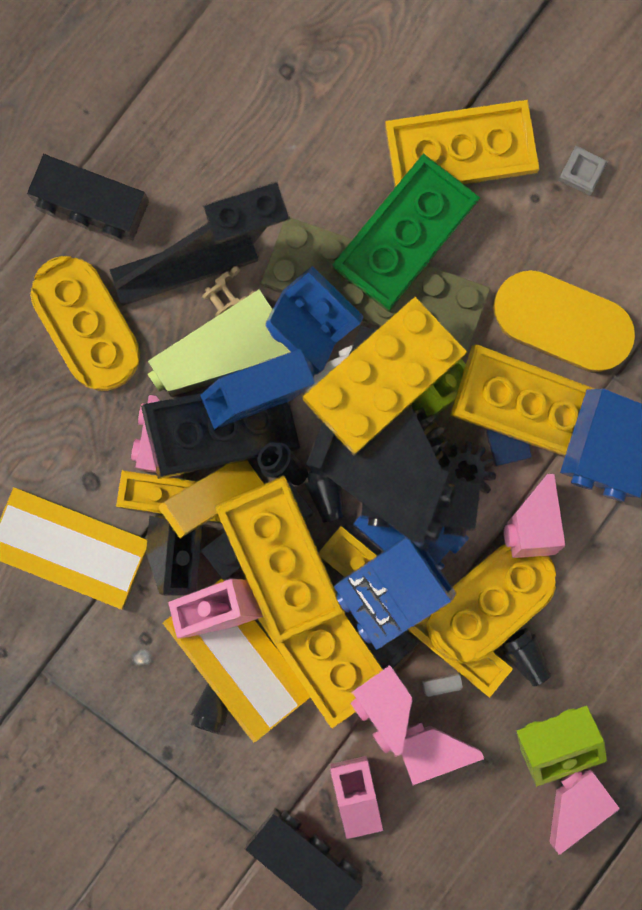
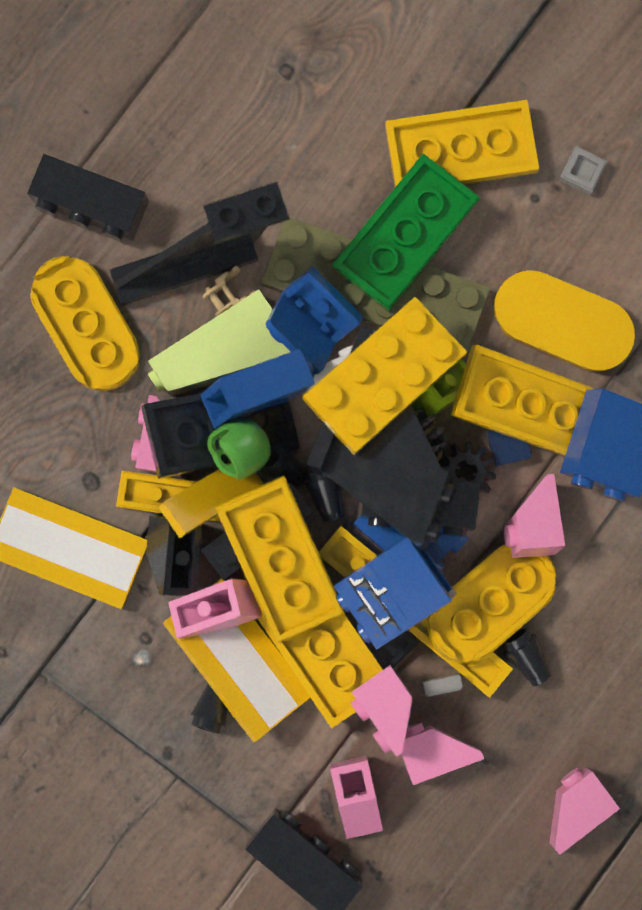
lime brick [516,705,607,787] -> none
none -> bright green helmet [207,418,271,481]

